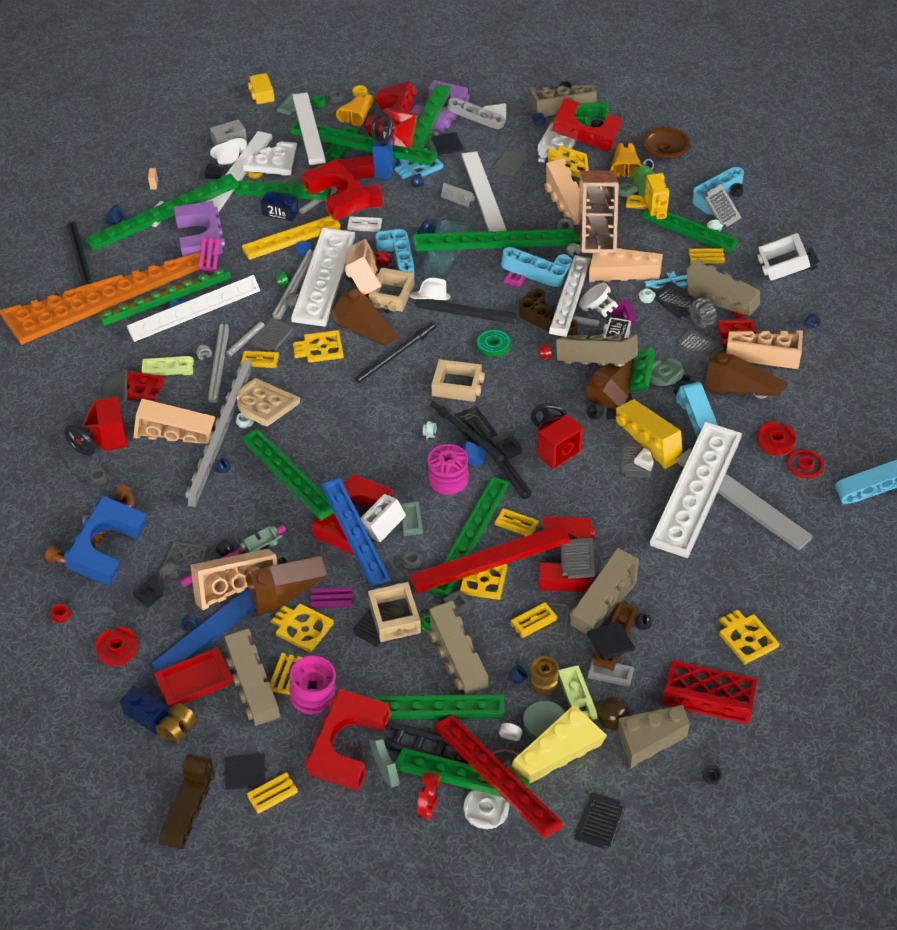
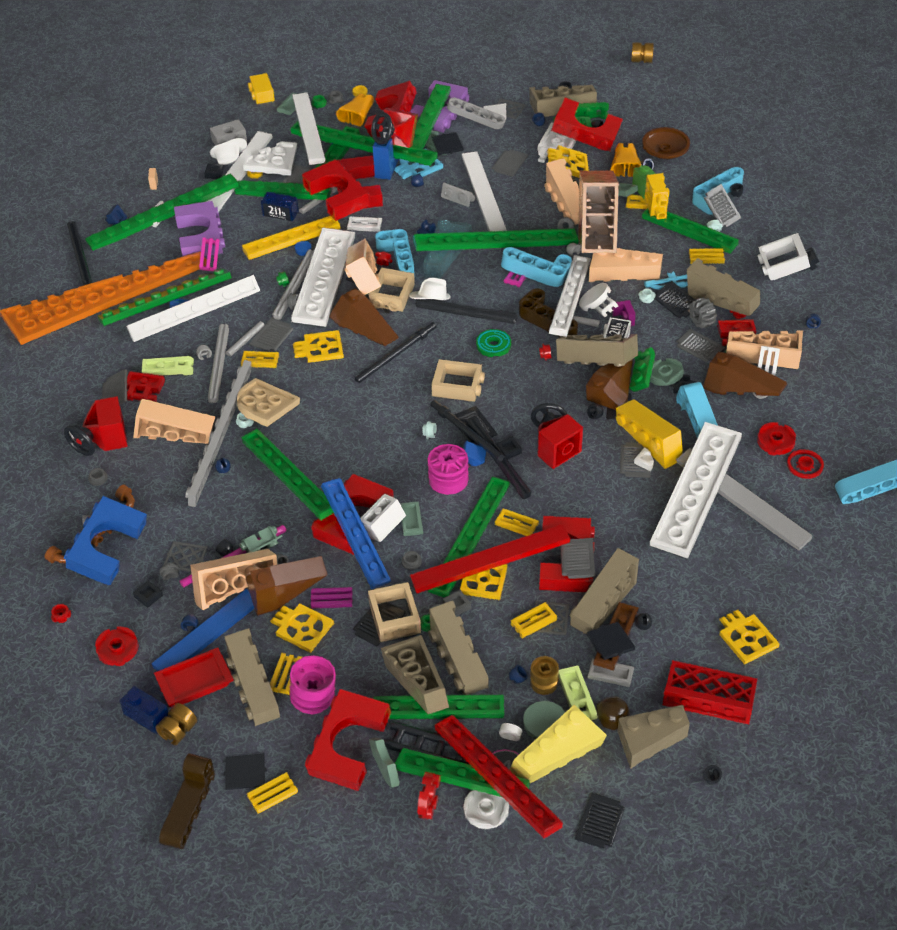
none -> dark tan wedge [381,635,449,714]
none -> pearl gold wheel [631,42,654,63]
none -> white tile [758,346,780,376]

